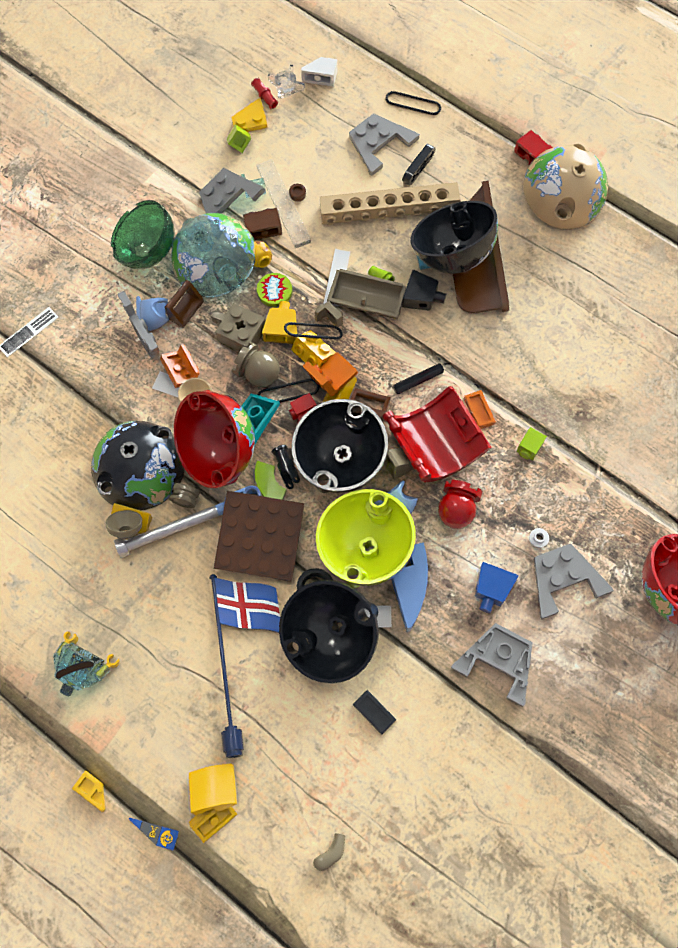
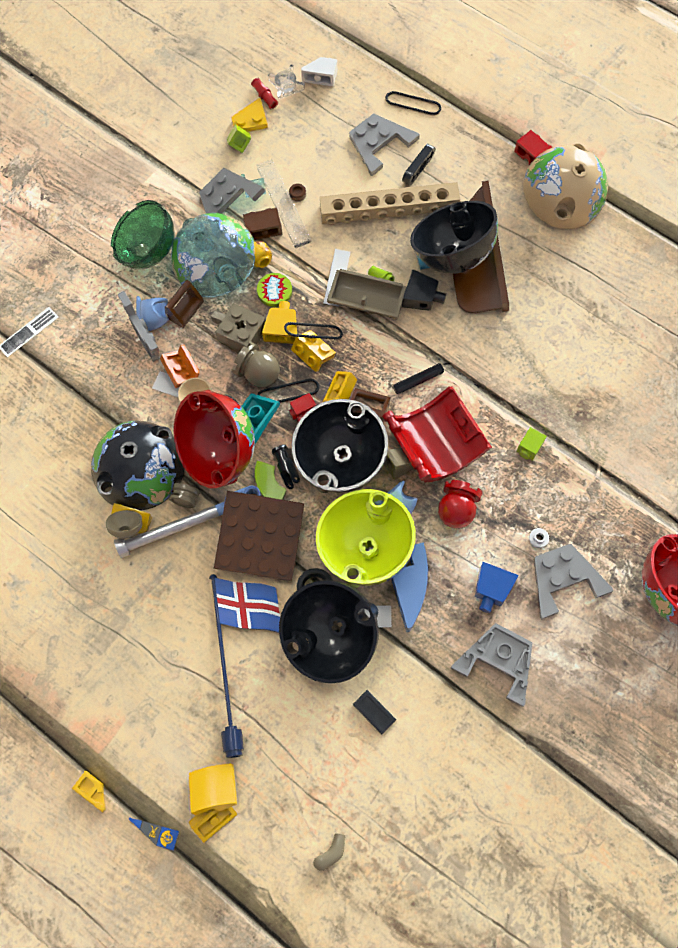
clear light blue torso [53,631,120,696] -> none
orange bracket [303,352,358,398] -> none
dark tan bracket [315,301,343,327] -> none
orange tile [464,390,496,429] -> none

